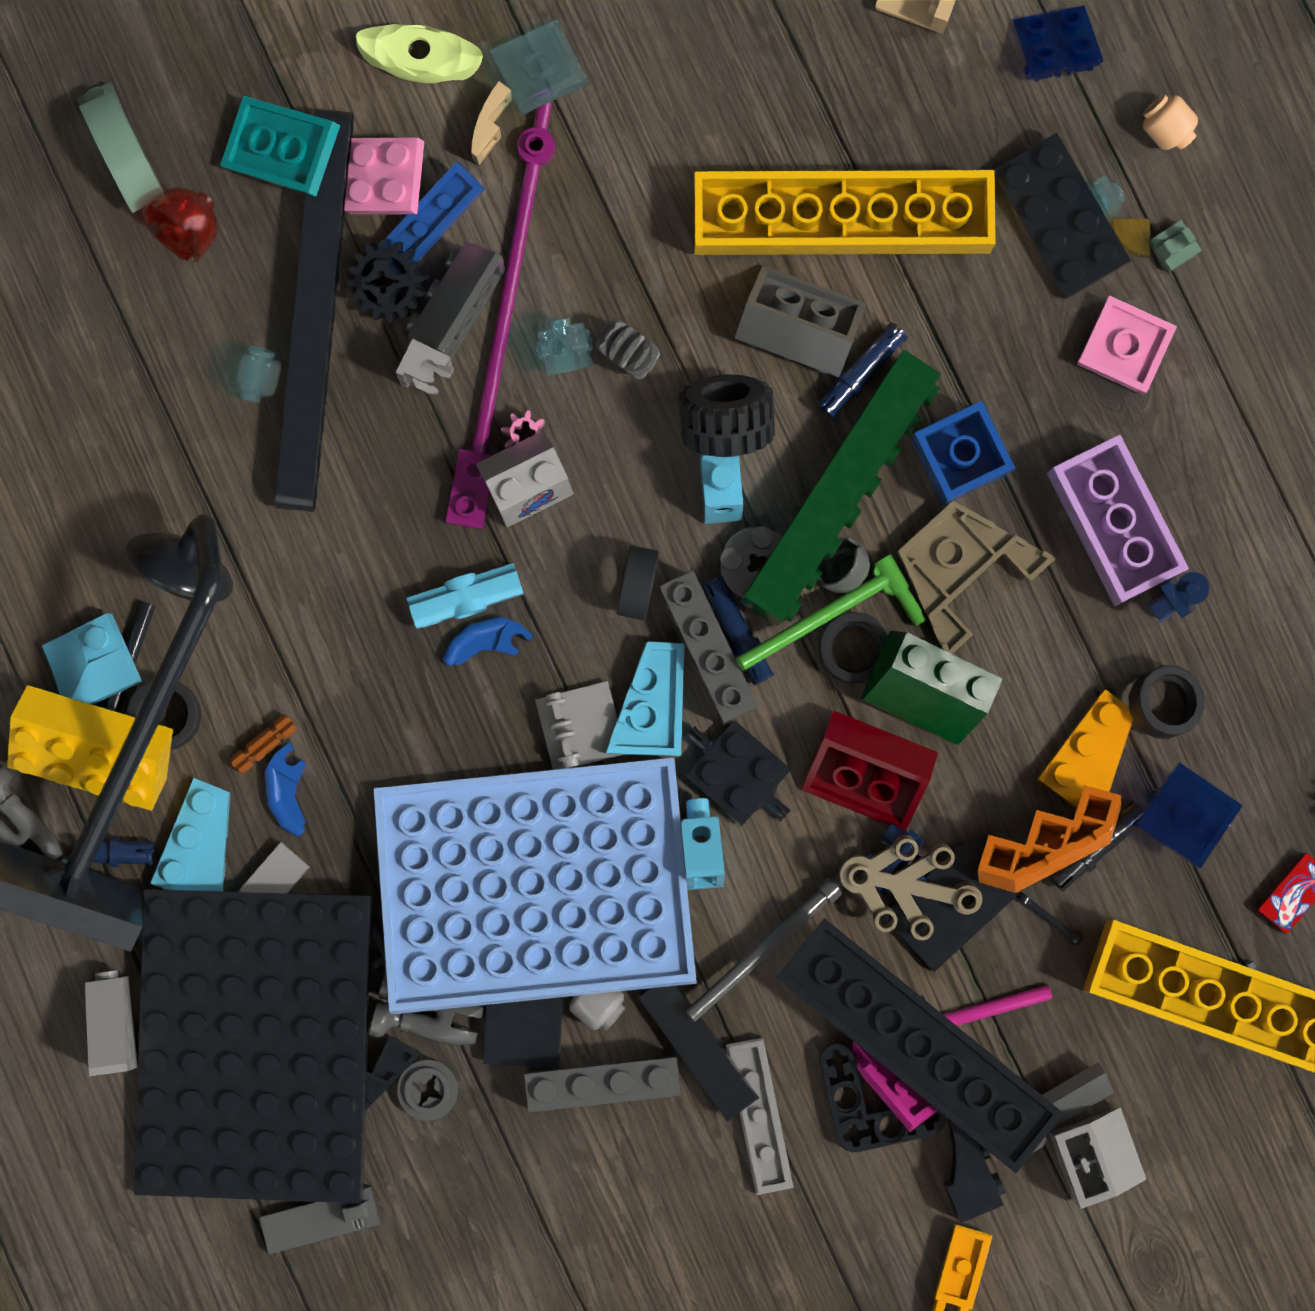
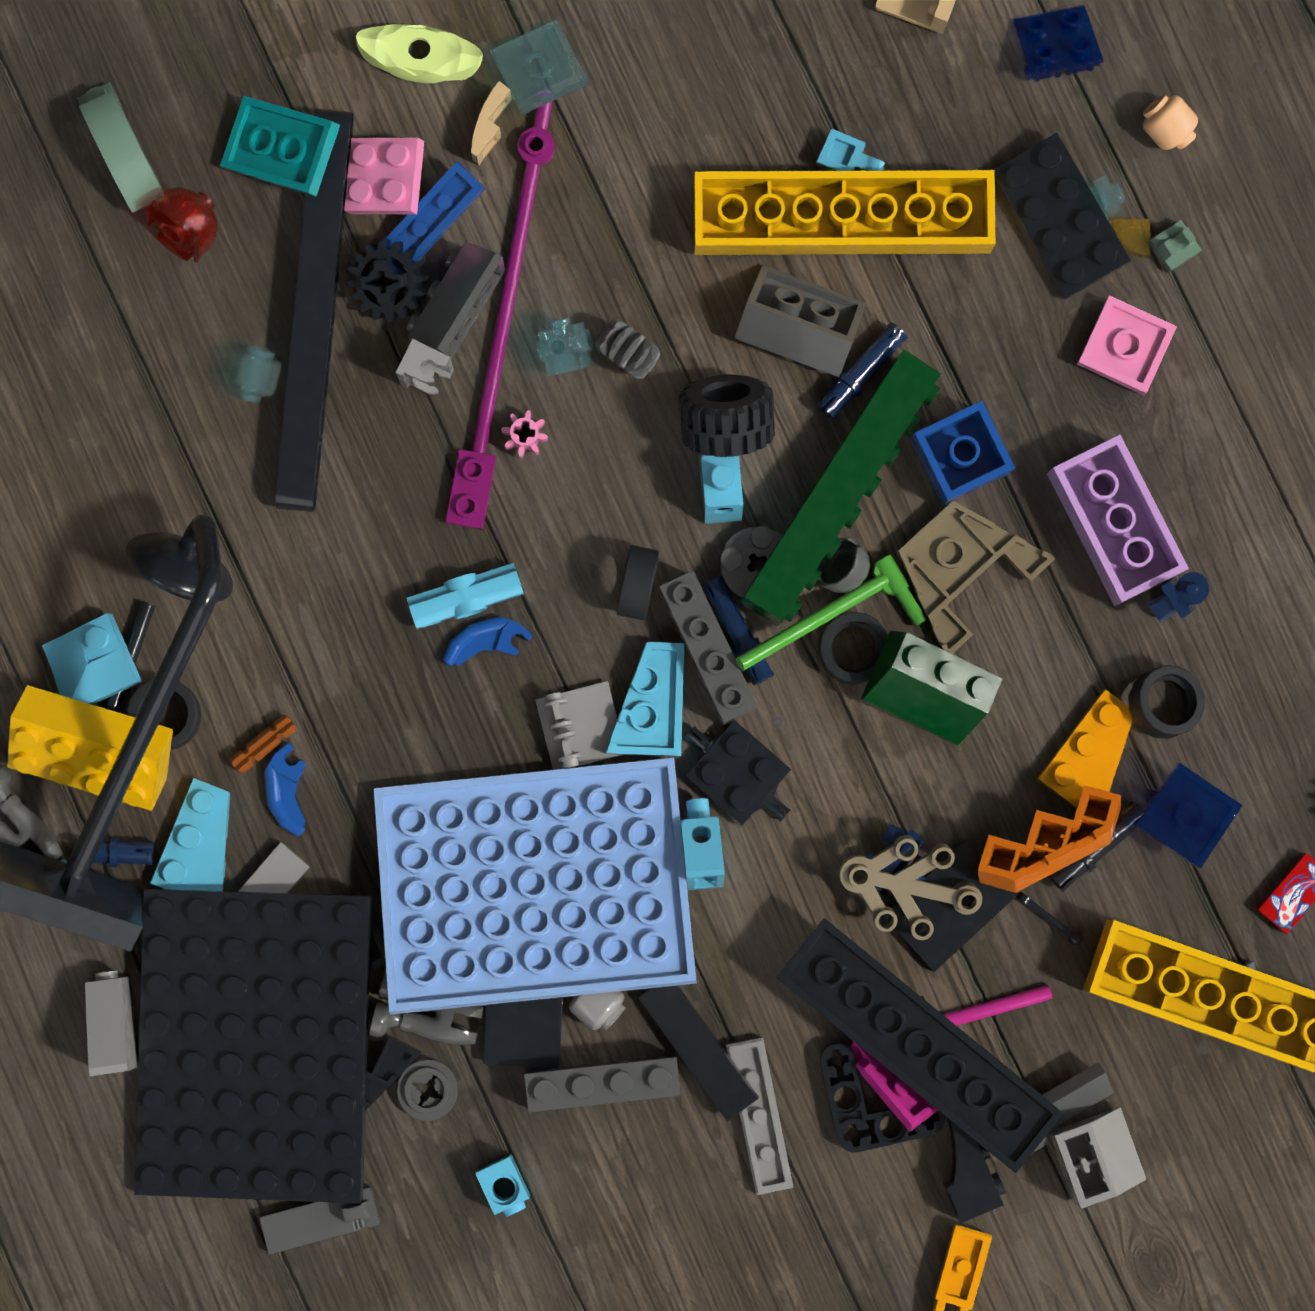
light grey slope [476,431,574,528] -> none
dark grey bar [684,870,862,1022] -> none
dark red slope [801,710,939,831] -> none
none -> medium azure brick [475,1154,530,1217]
none -> medium azure plate [817,129,885,171]

